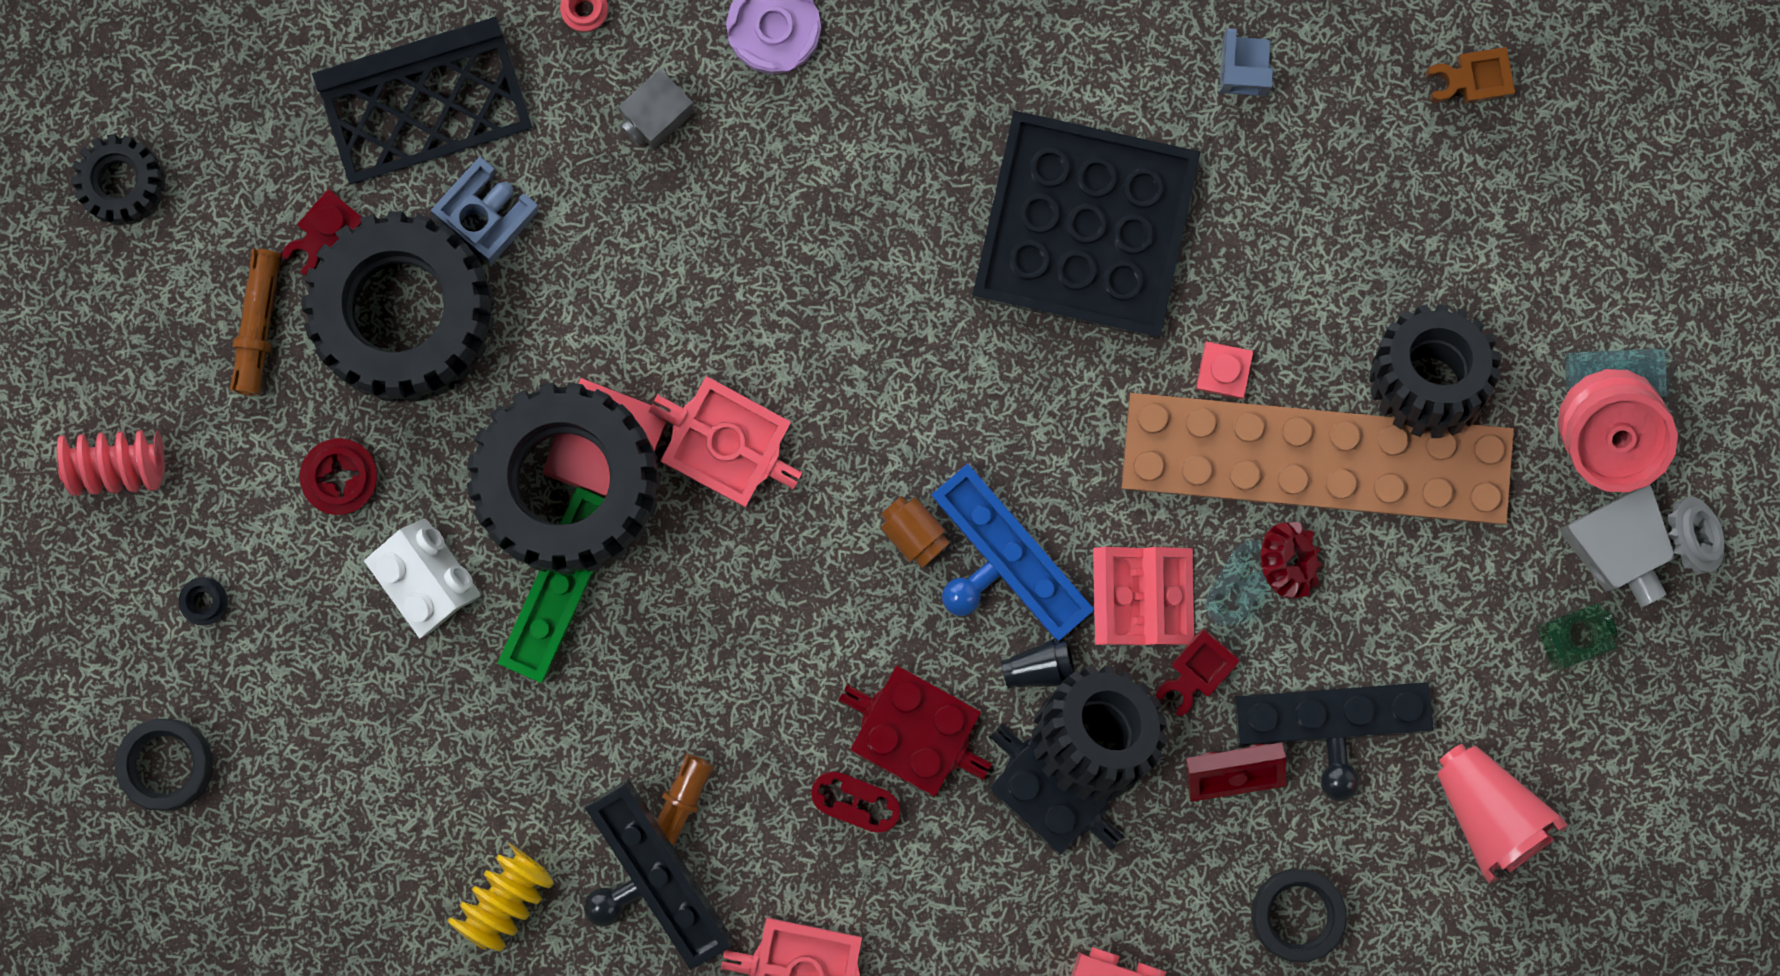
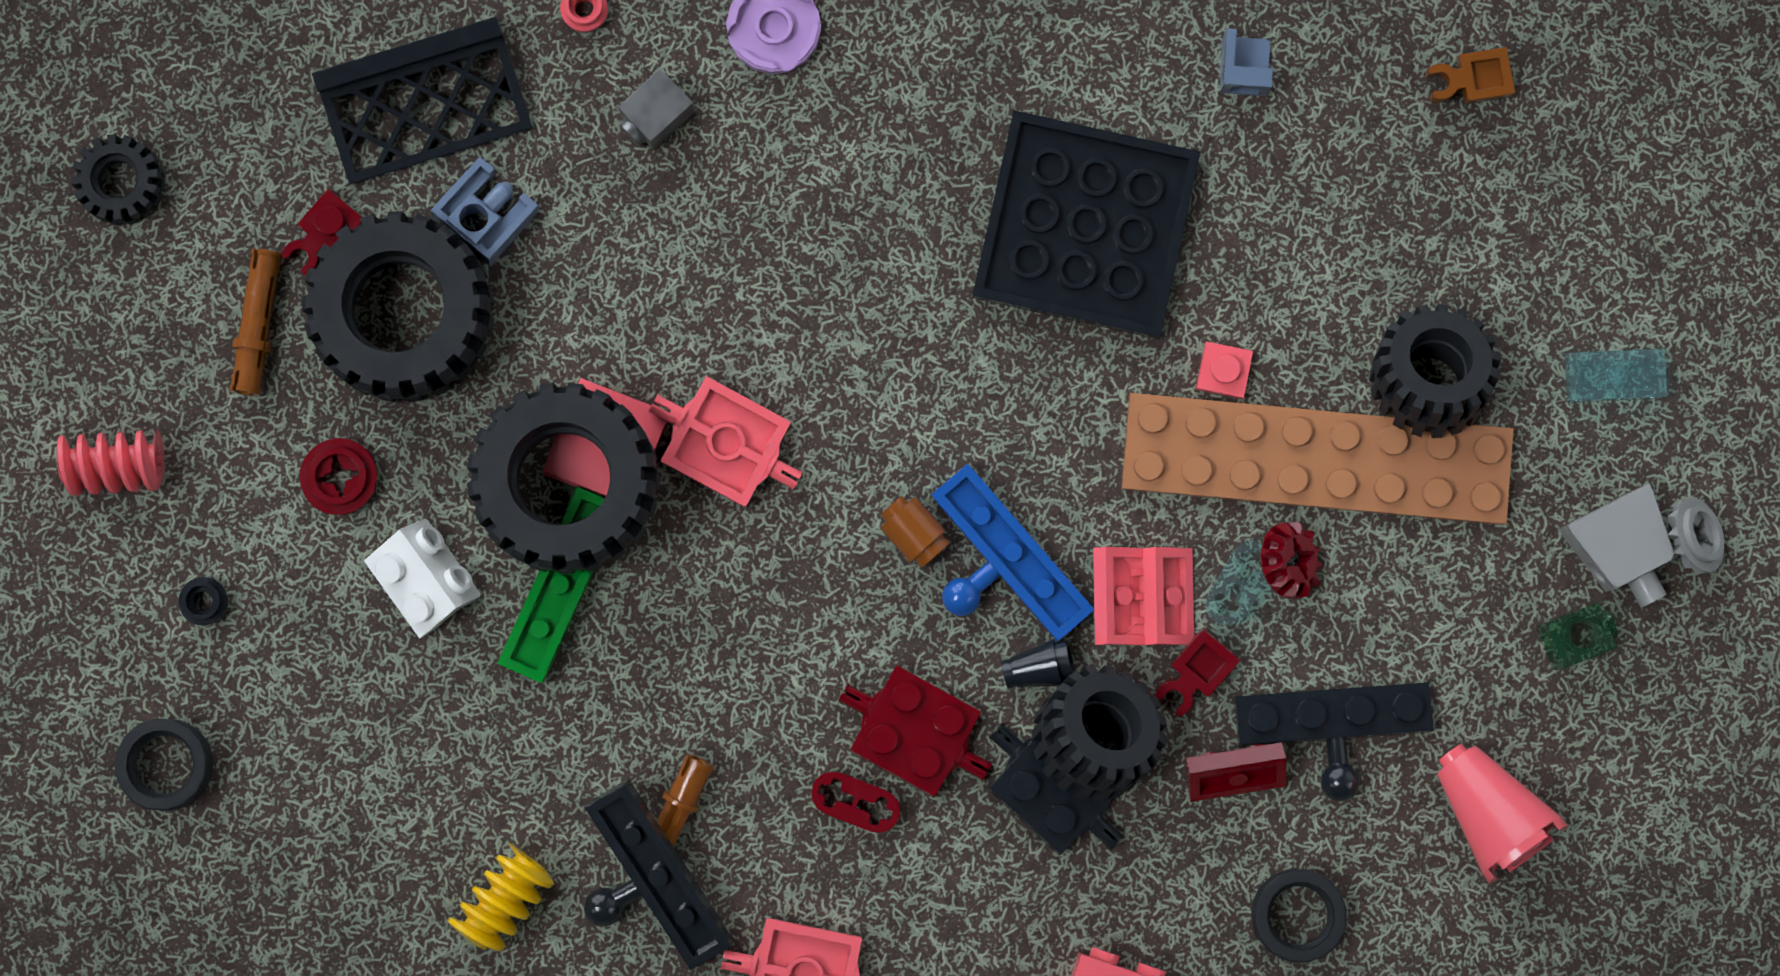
coral wheel [1558,369,1678,492] -> none

